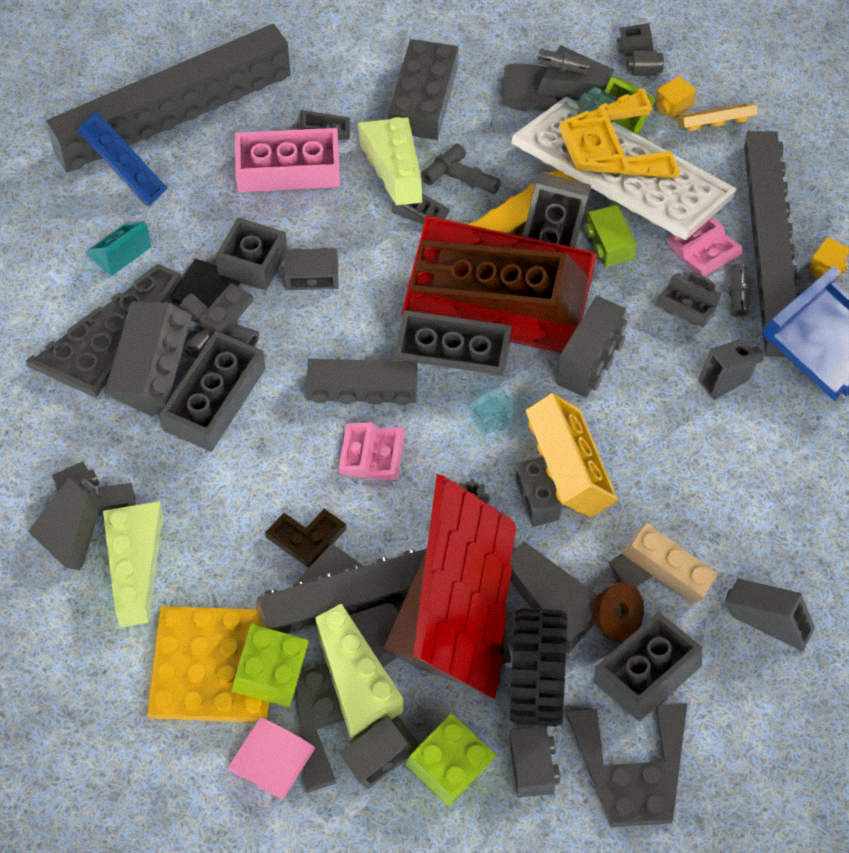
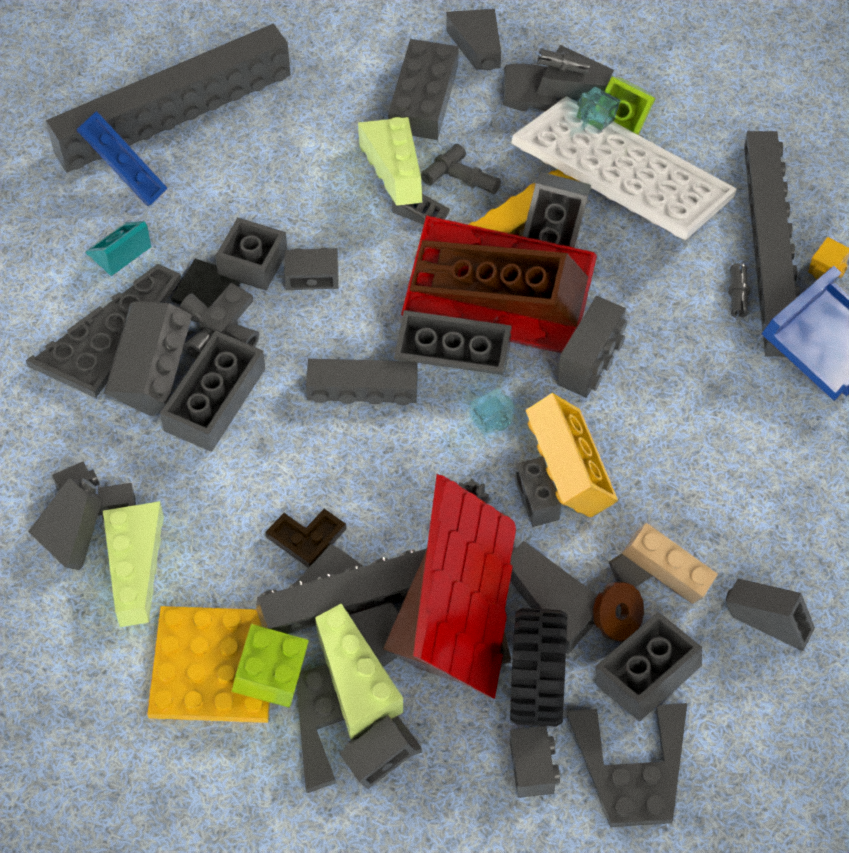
bright pink slope [228,717,315,800] -> none
bright pink brick [235,128,340,192] -> none
dark grey slope [297,110,350,140] -> none
bright pink slope [338,422,405,480] -> none
lime brick [405,713,497,807] -> none
yellow wing [558,88,681,178] -> none
lime brick [584,204,637,267] -> none
dark grey brick [616,23,654,57] -> none
dark grey brick [627,50,664,76] -> none
yellow brick [655,76,696,120] -> none
dark grey slope [656,273,721,327] -> none
bright pink slope [667,218,742,277] -> none
yellow plate [677,103,757,131] -> none
dark grey torso [698,339,764,400] -> none
none -> dark grey slope [446,9,501,70]

